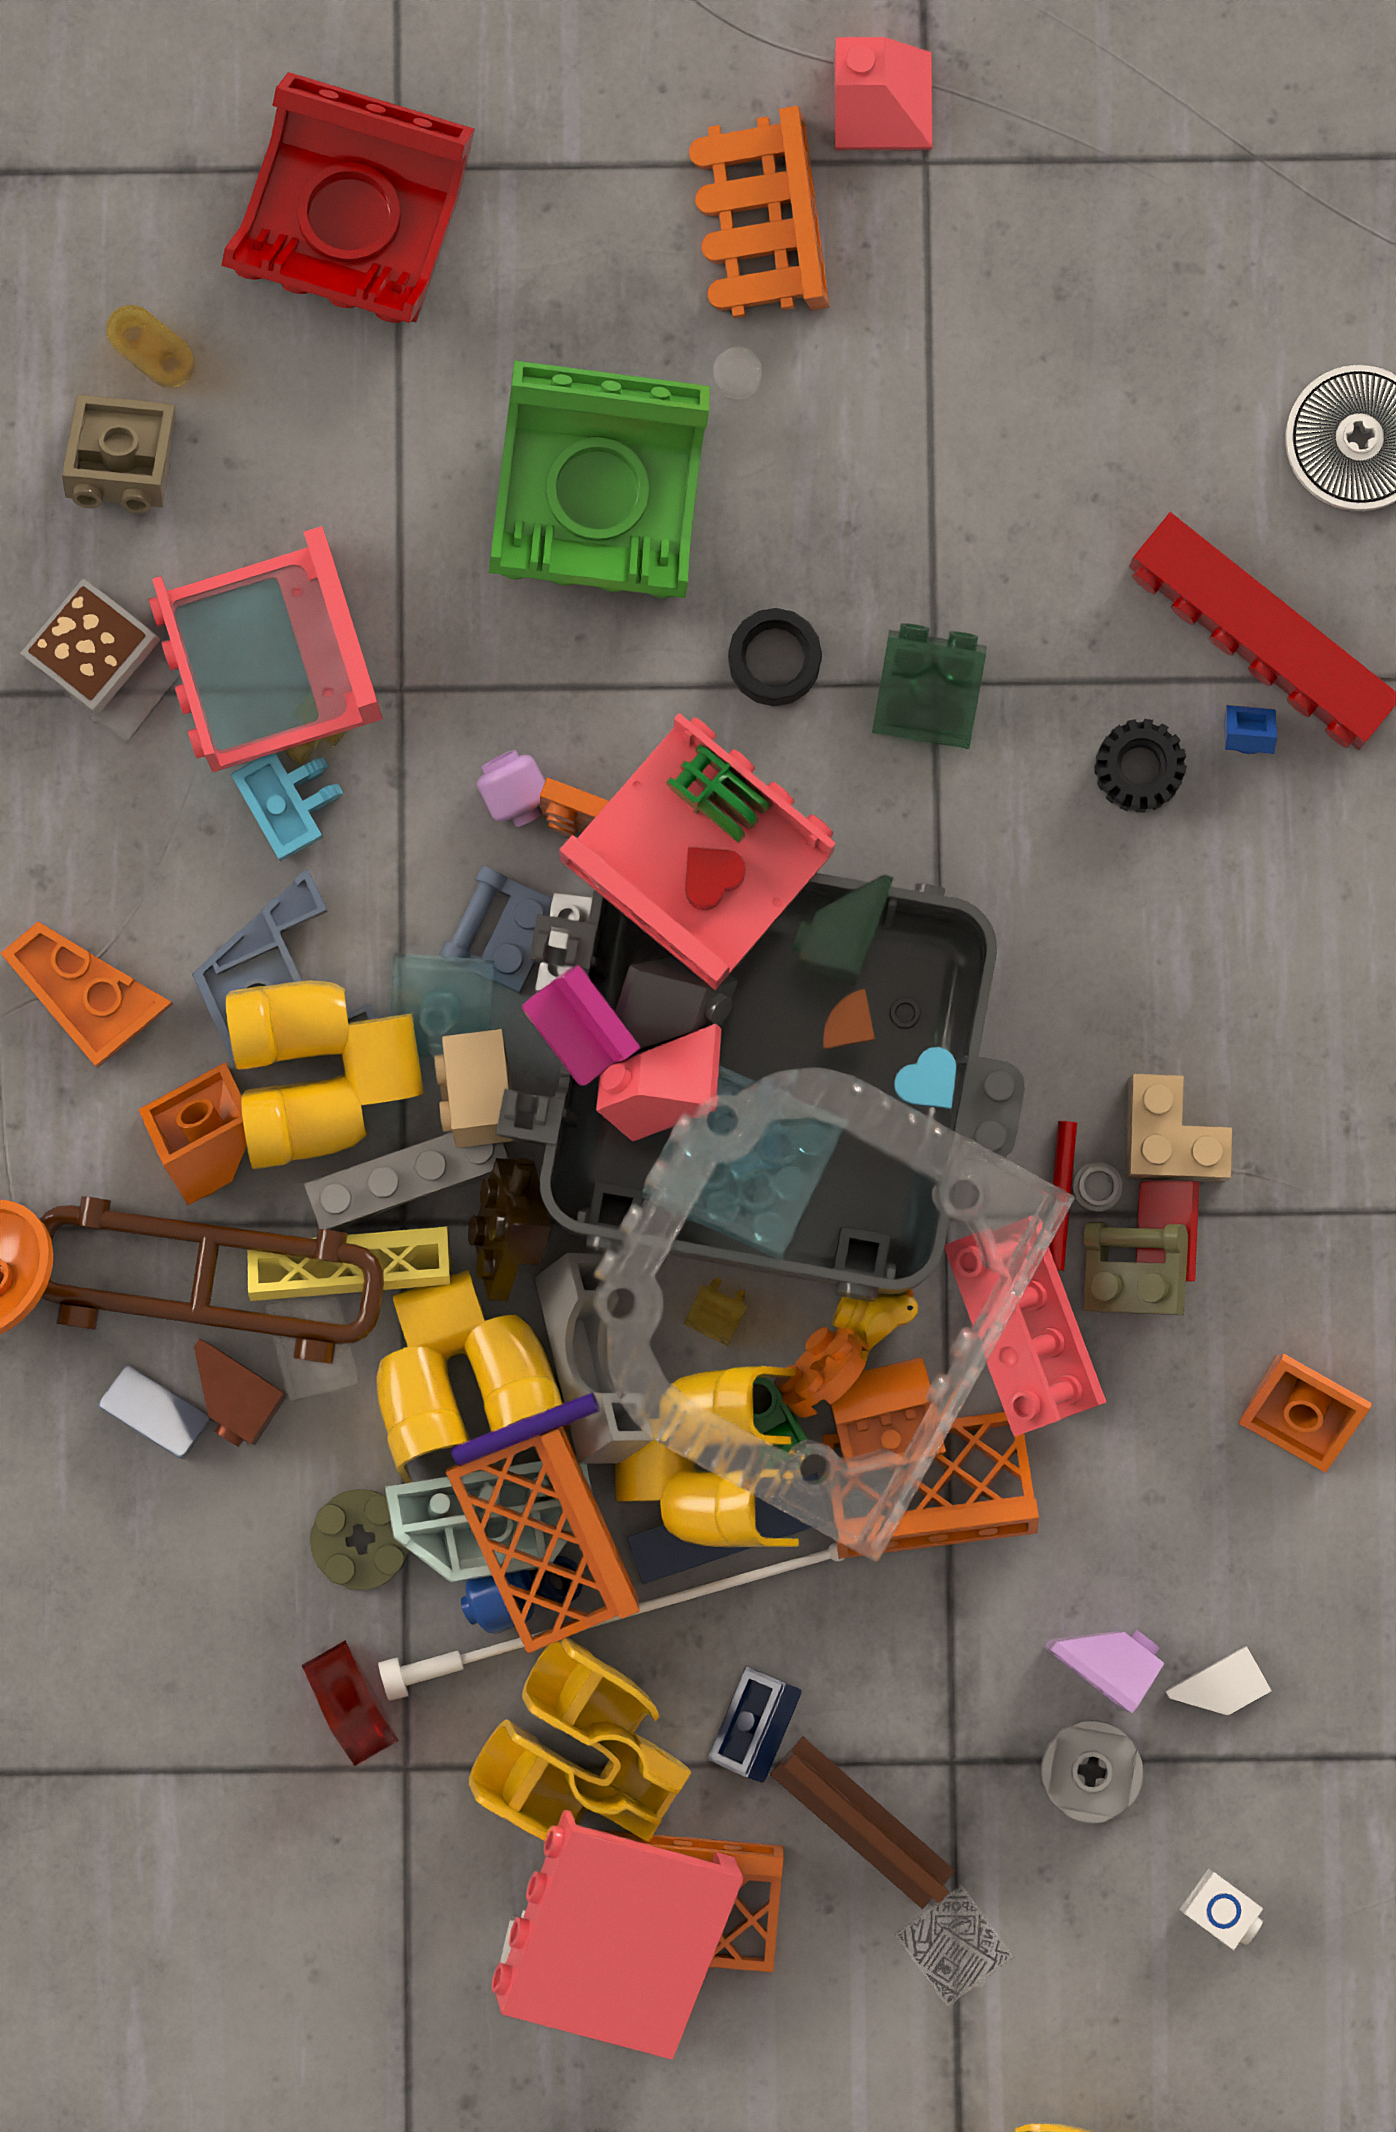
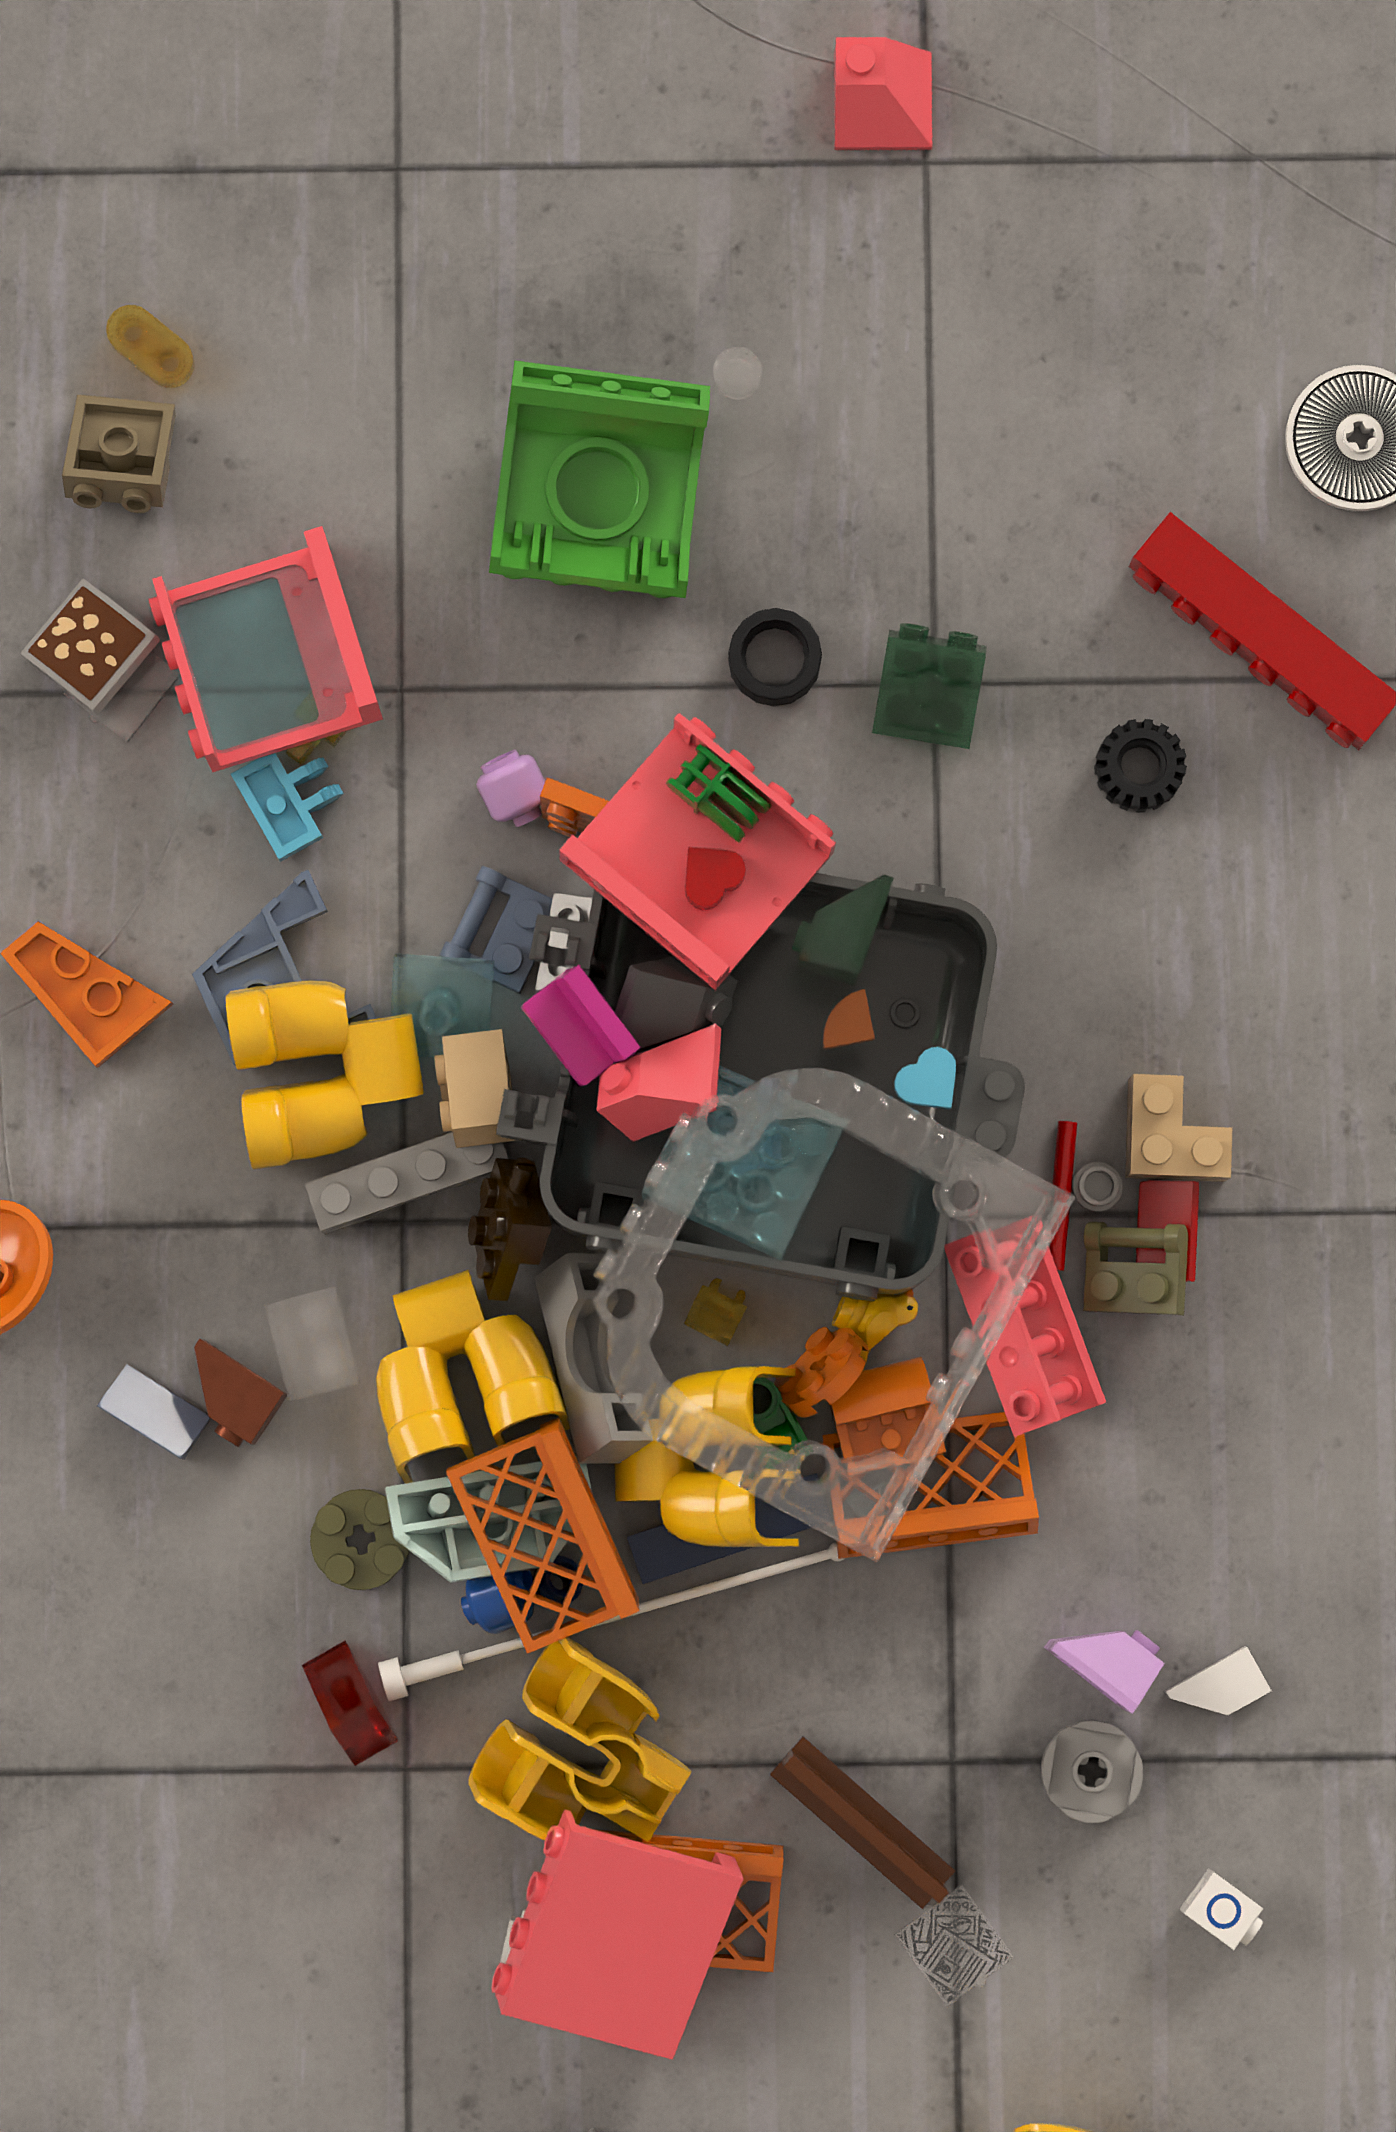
reddish brown bar [40,1196,384,1364] -> none
orange slope [138,1062,247,1205] -> none
red panel [221,72,475,323] -> none
light yellow fence [247,1226,452,1301] -> none
dark purple piece [451,1393,600,1466] -> none
orange fence [689,105,830,319] -> none
dark blue slope [707,1666,802,1782] -> none
blue plate [1224,705,1277,754] -> none
orange slope [1238,1353,1372,1473] -> none

